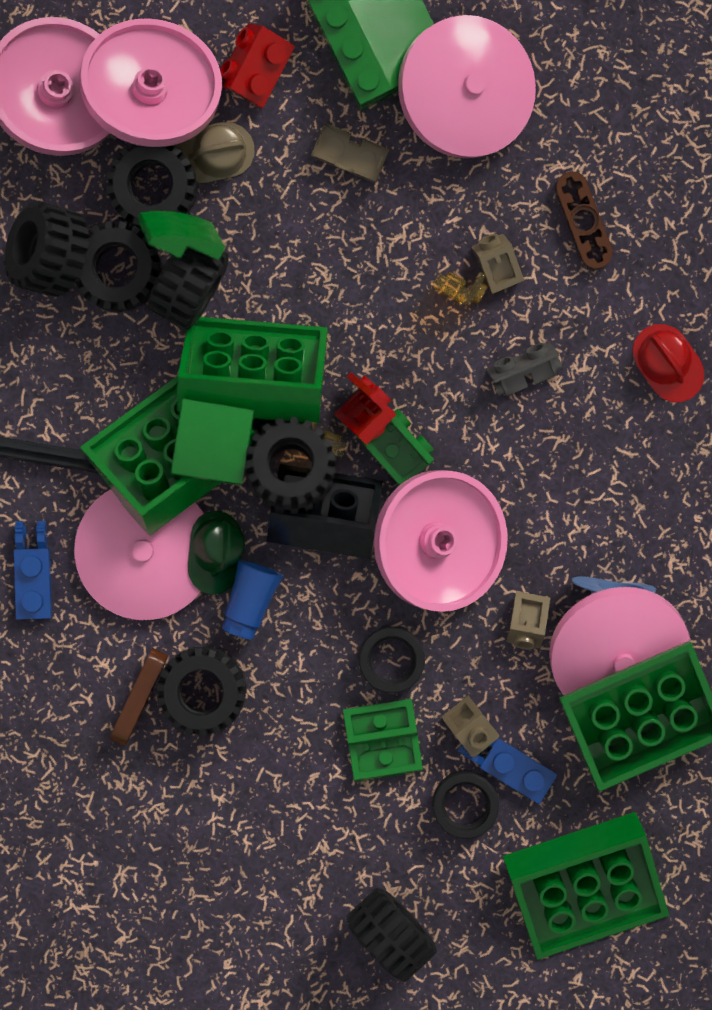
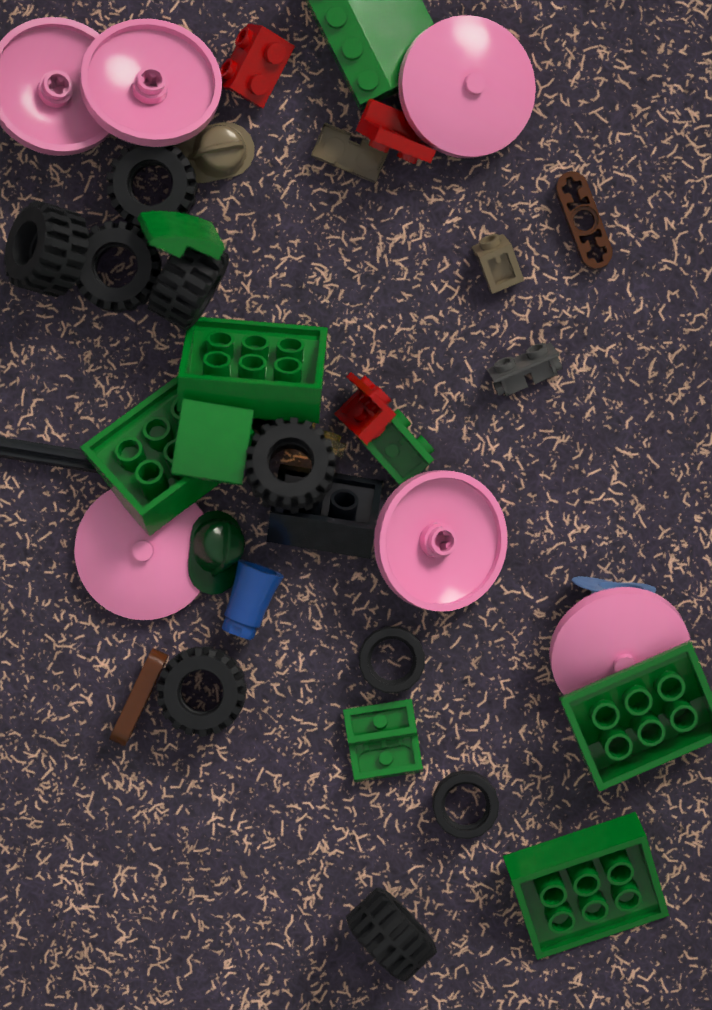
blue hinge [14,521,52,619] -> none
clear yellow bracket [432,272,488,308] -> none
dark tan bracket [441,695,499,757] -> none
blue hinge [458,738,558,805] -> none
dark tan bracket [506,591,551,650] -> none
red piece [633,324,704,402] -> none
none -> red bracket [356,99,436,164]

